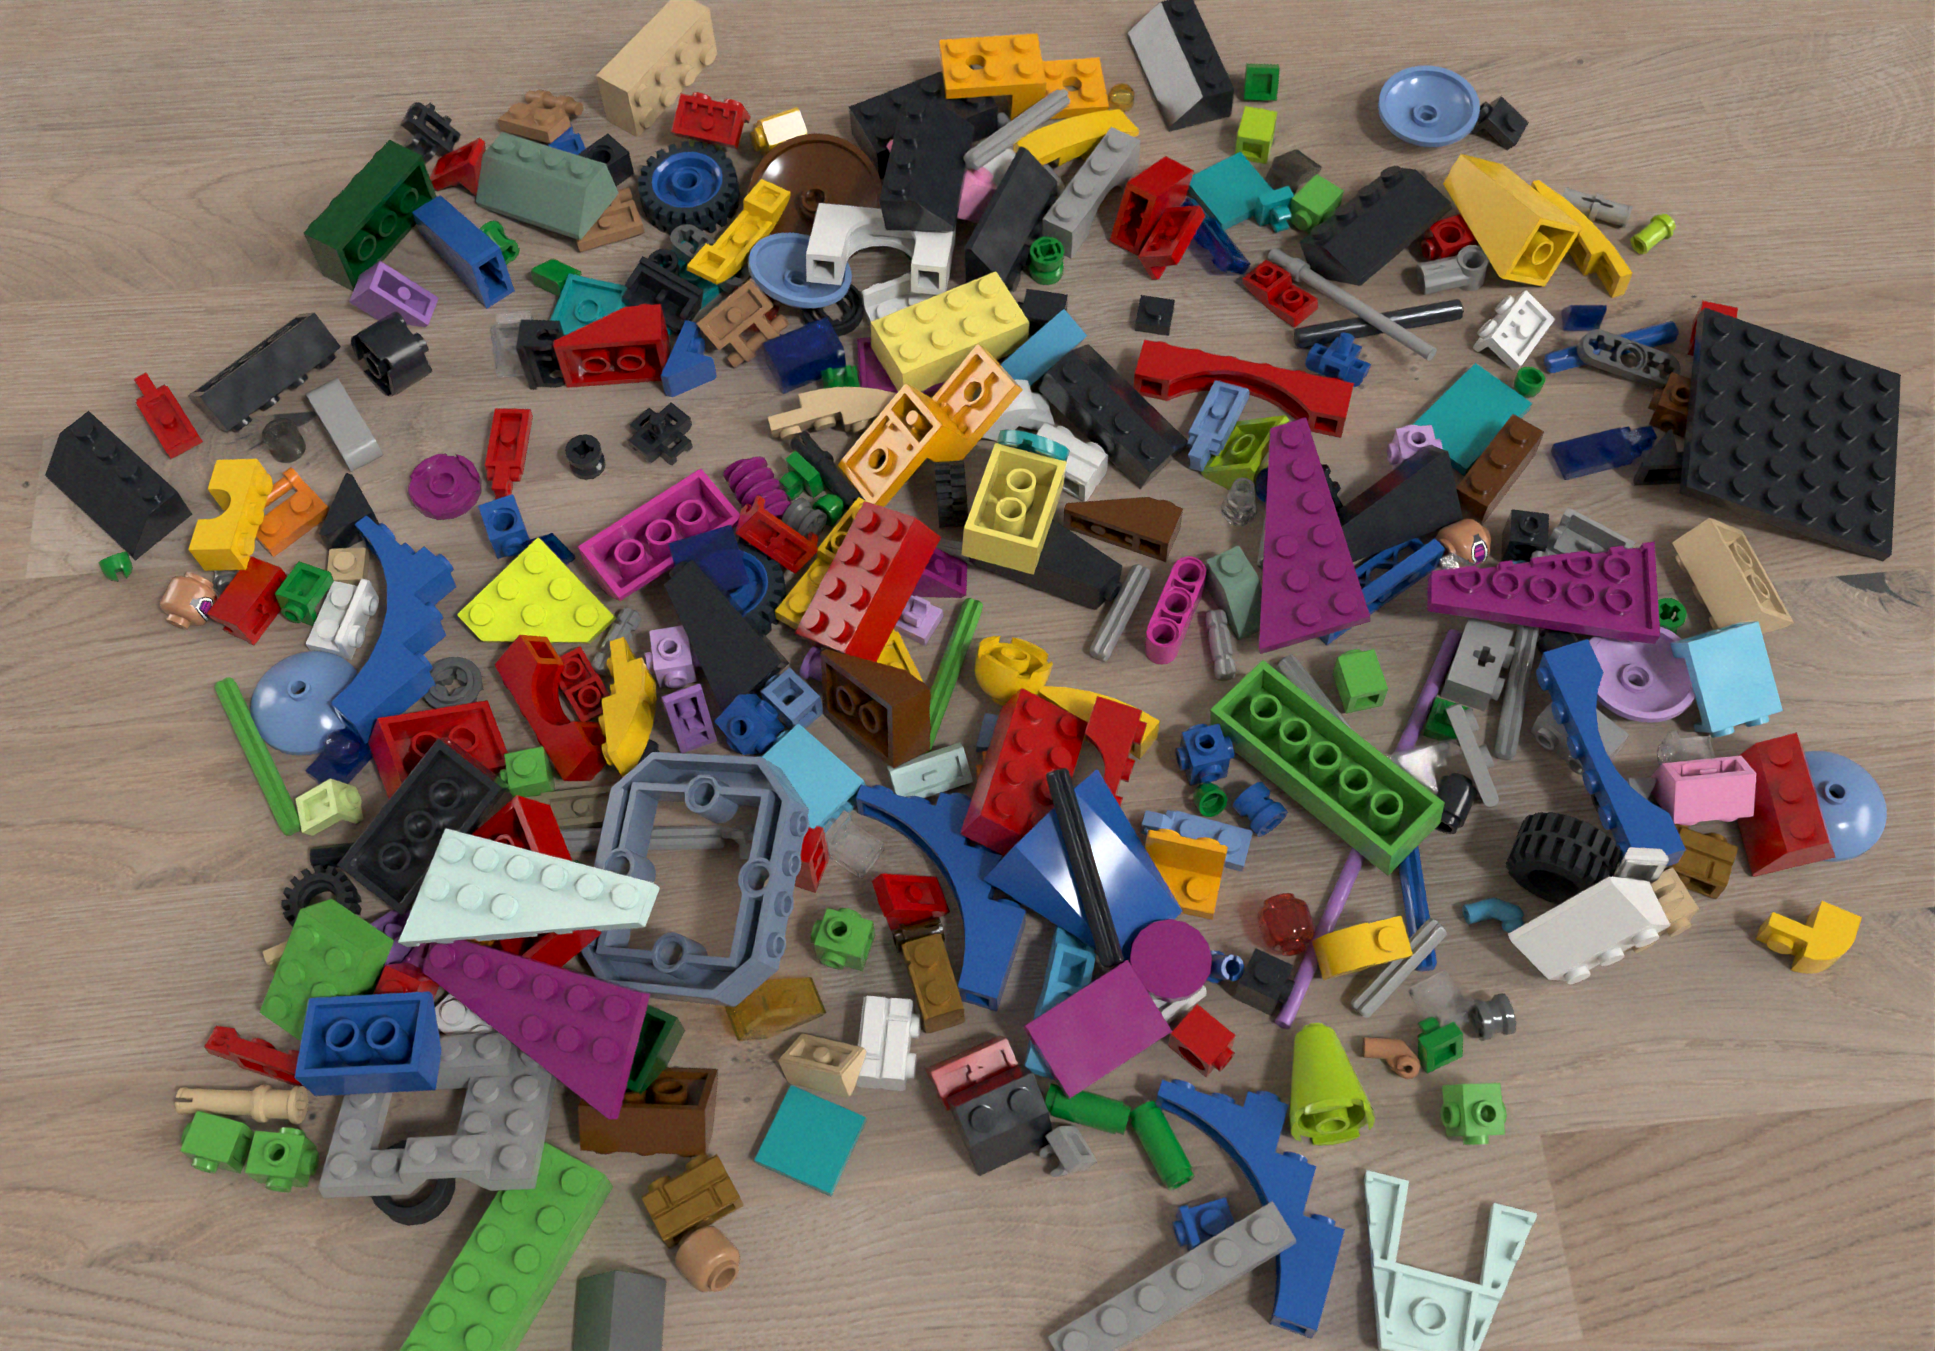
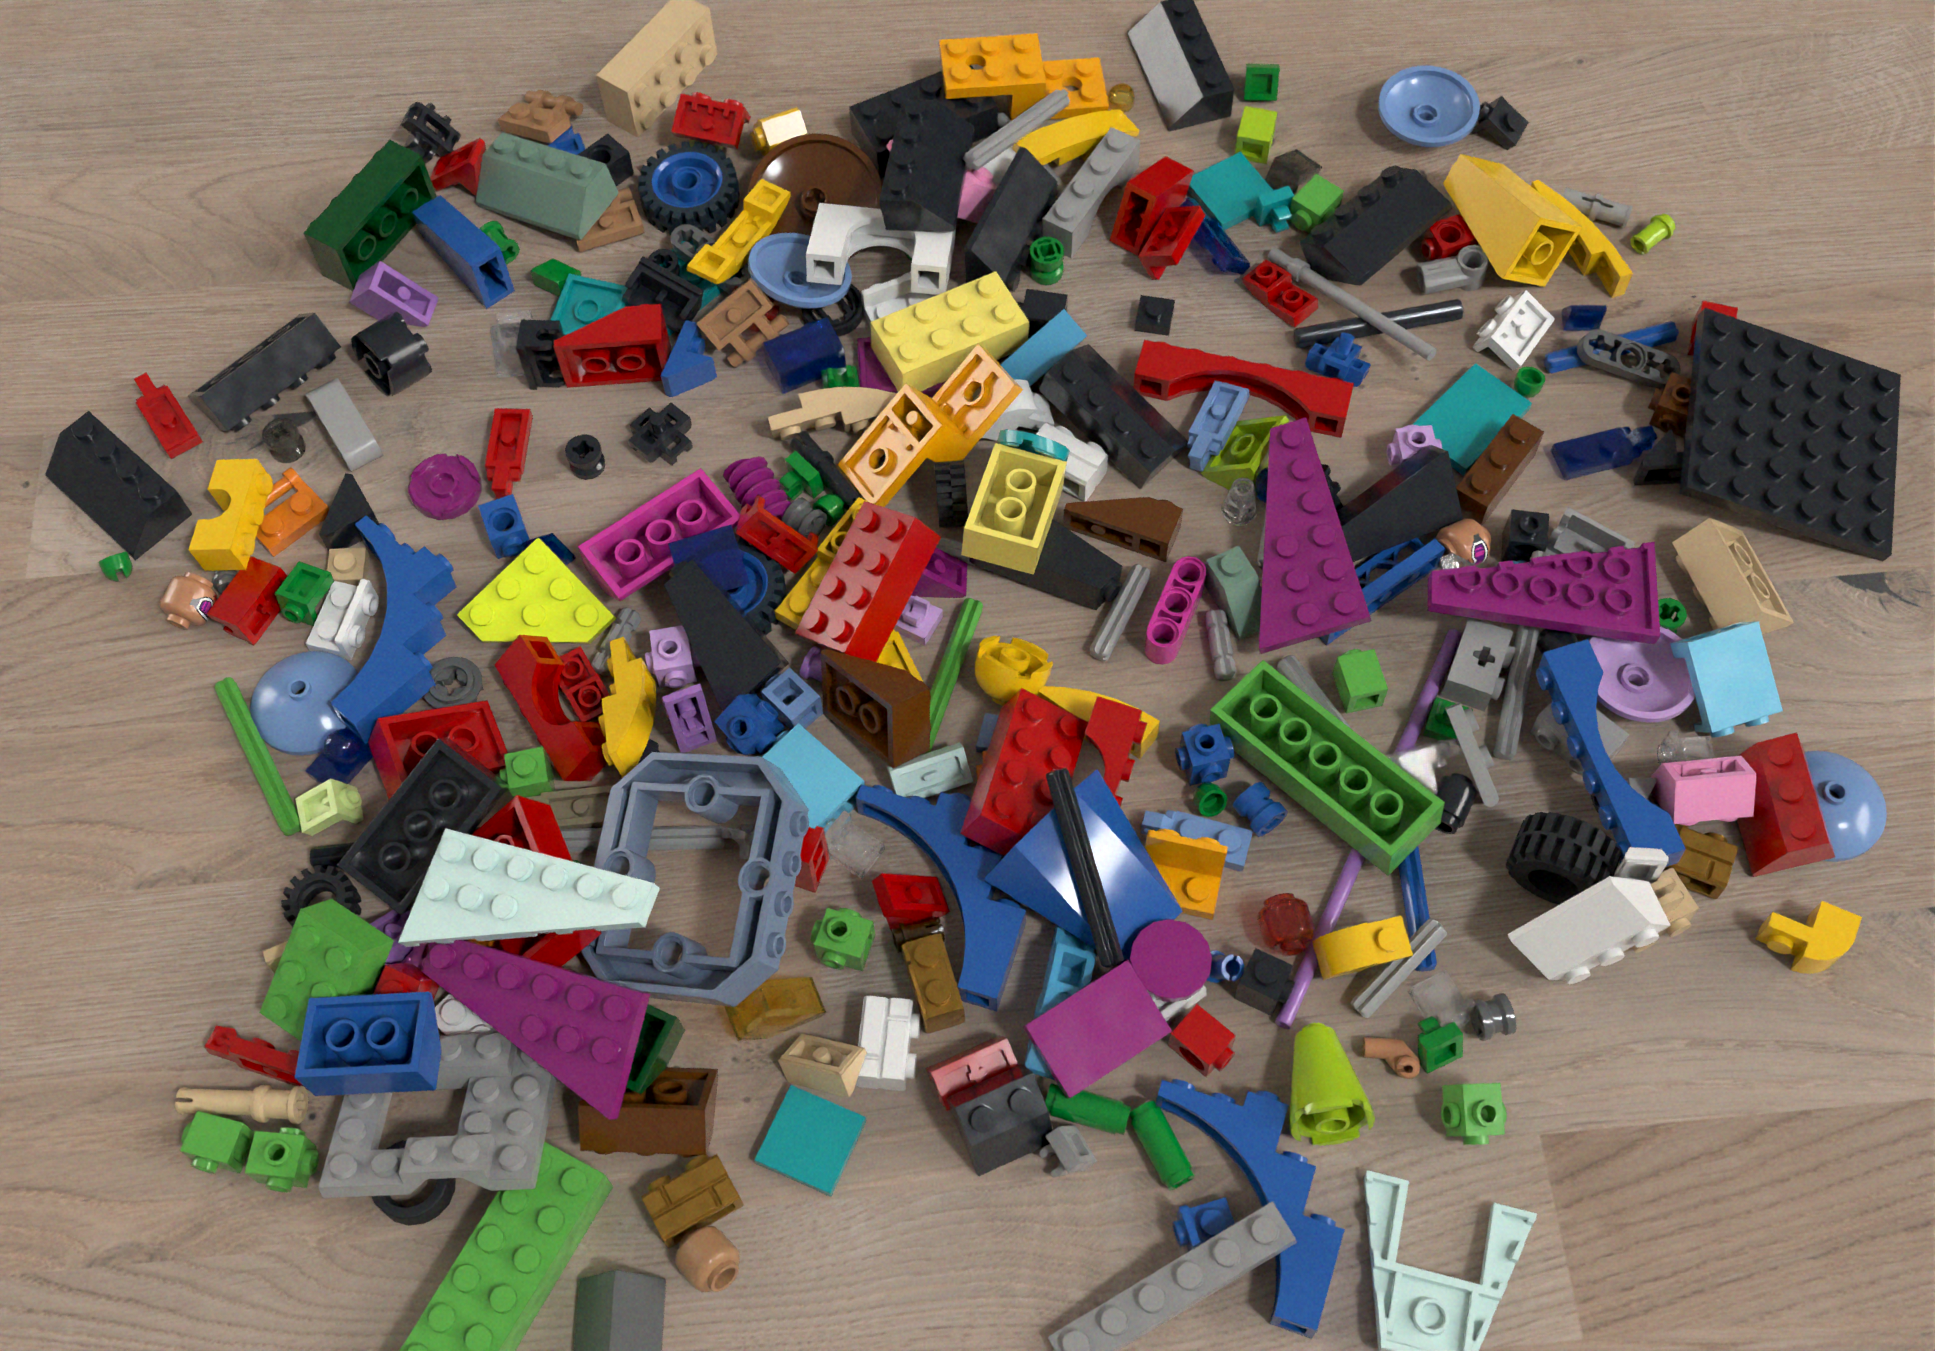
dark azure arm [1462,898,1524,933] -> none

